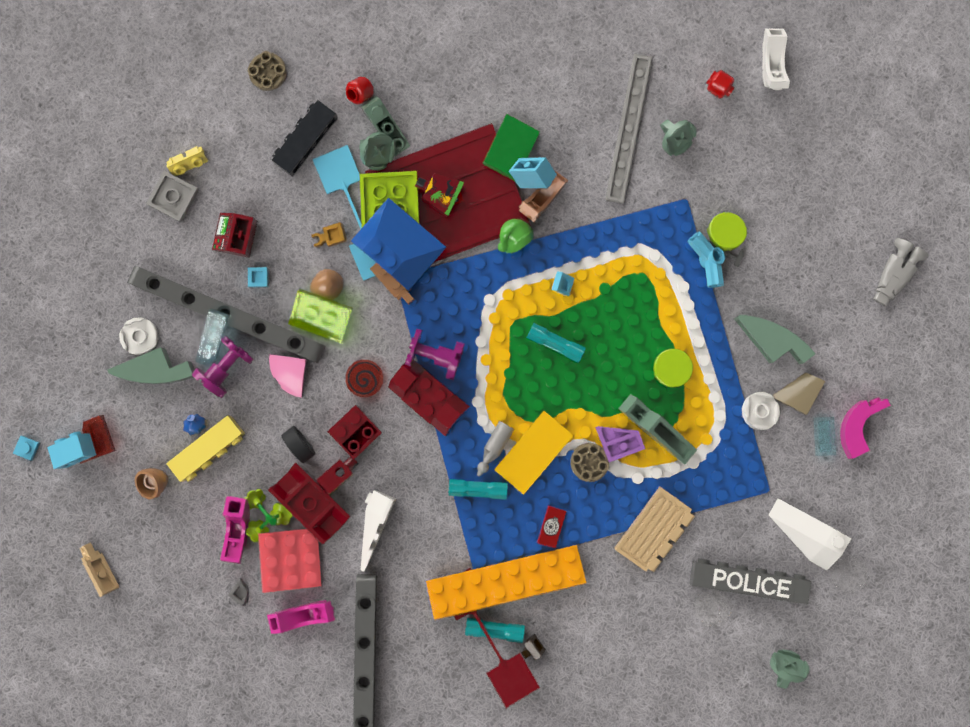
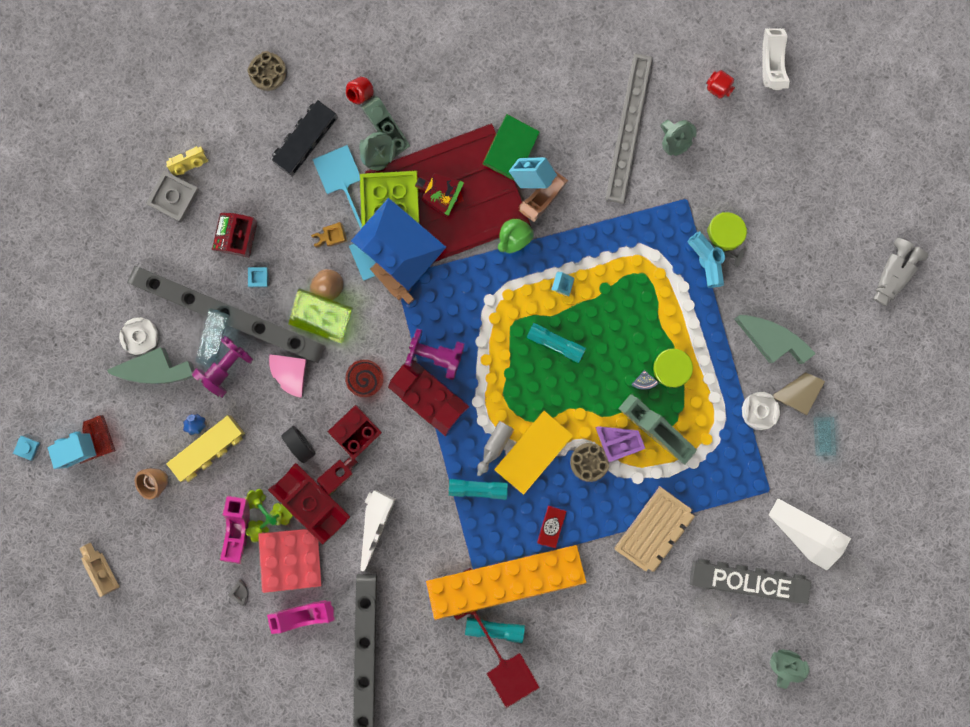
dark brown tile [520,634,546,660] -> none
dark pink arch [840,397,891,459] -> none
none -> sand blue tile [631,370,659,389]

